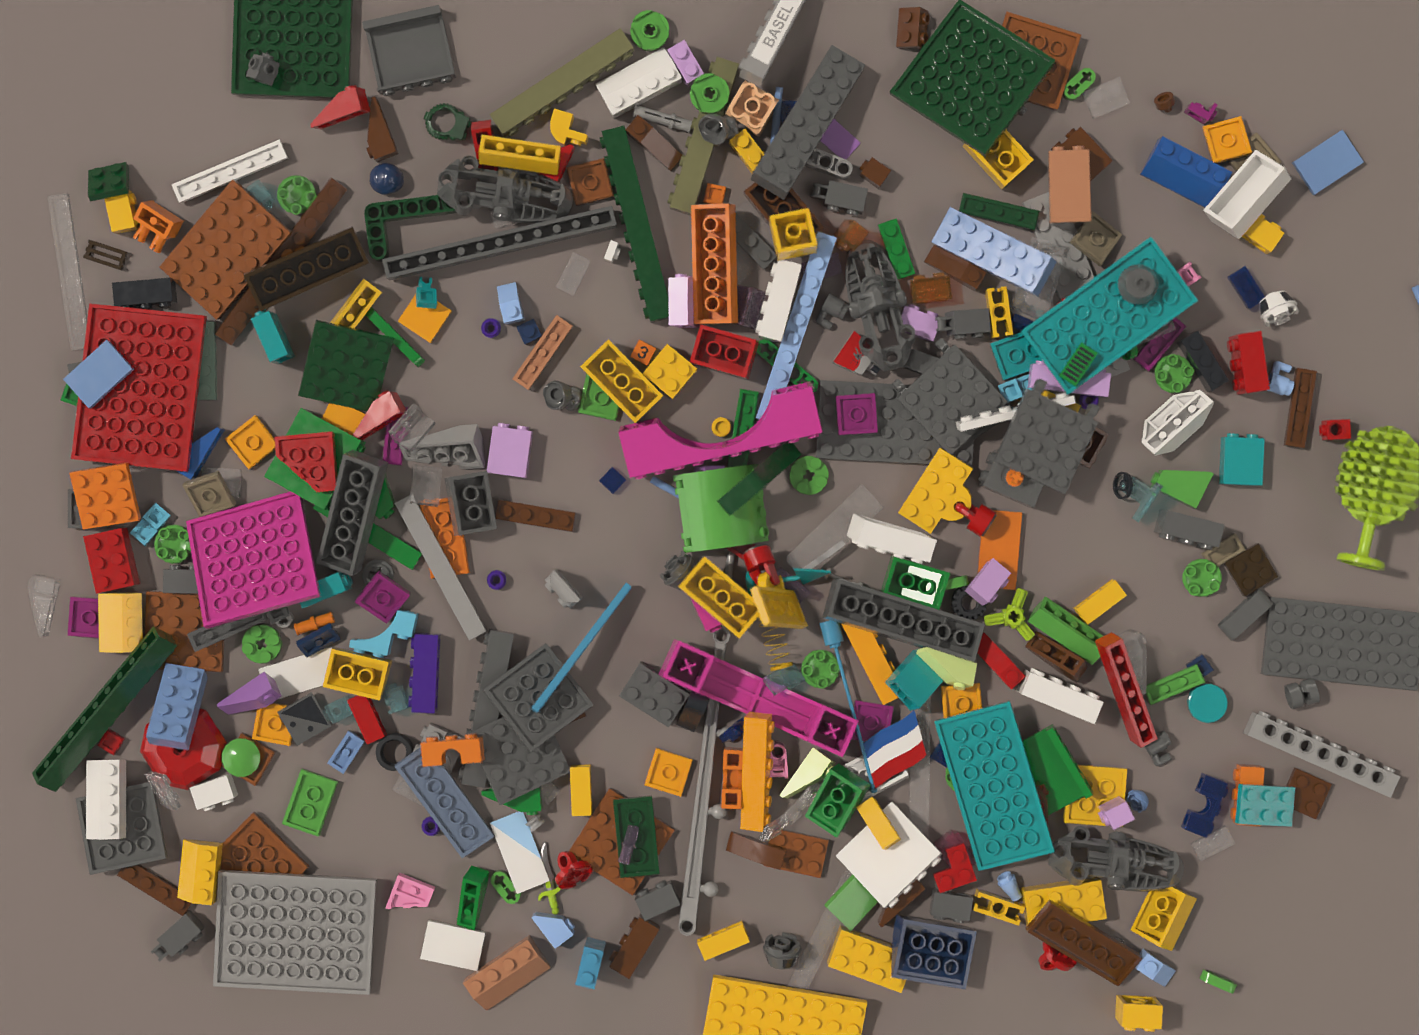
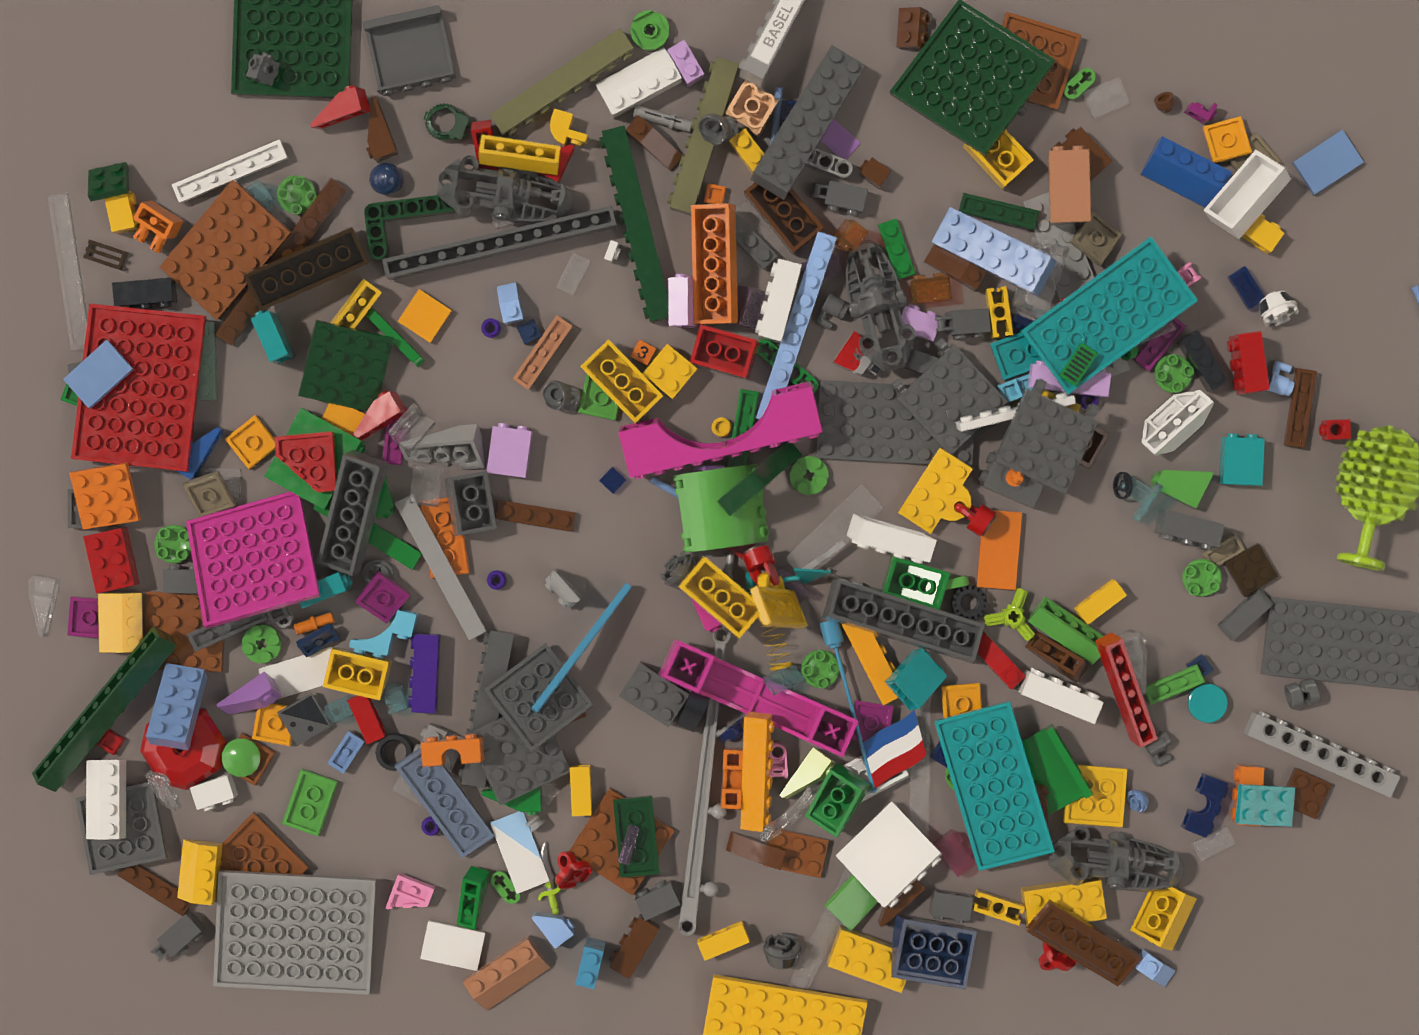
medium azure slope [130,503,171,546] -> none
teal plate [416,277,437,309] -> none
dark orange tile [566,158,614,206] -> none
light orange tile [644,748,693,797] -> none
bright green plate [690,73,729,114] -> none
yellow brick [769,208,817,261] -> none
magenta plate [836,393,878,435] -> none
yellow piece [856,797,901,850] -> none
yellowish green slope [916,647,977,690] -> none
red plate [933,843,977,893] -> none
lavender brick [965,558,1011,606] -> none
light blue cone [997,871,1022,901] -> none
lavender brick [1098,796,1135,830] -> none
yellow brick [1115,994,1163,1032] -> none
dark grey cone [1118,264,1158,304] -> none
bright green beam [1200,969,1237,994] -> none

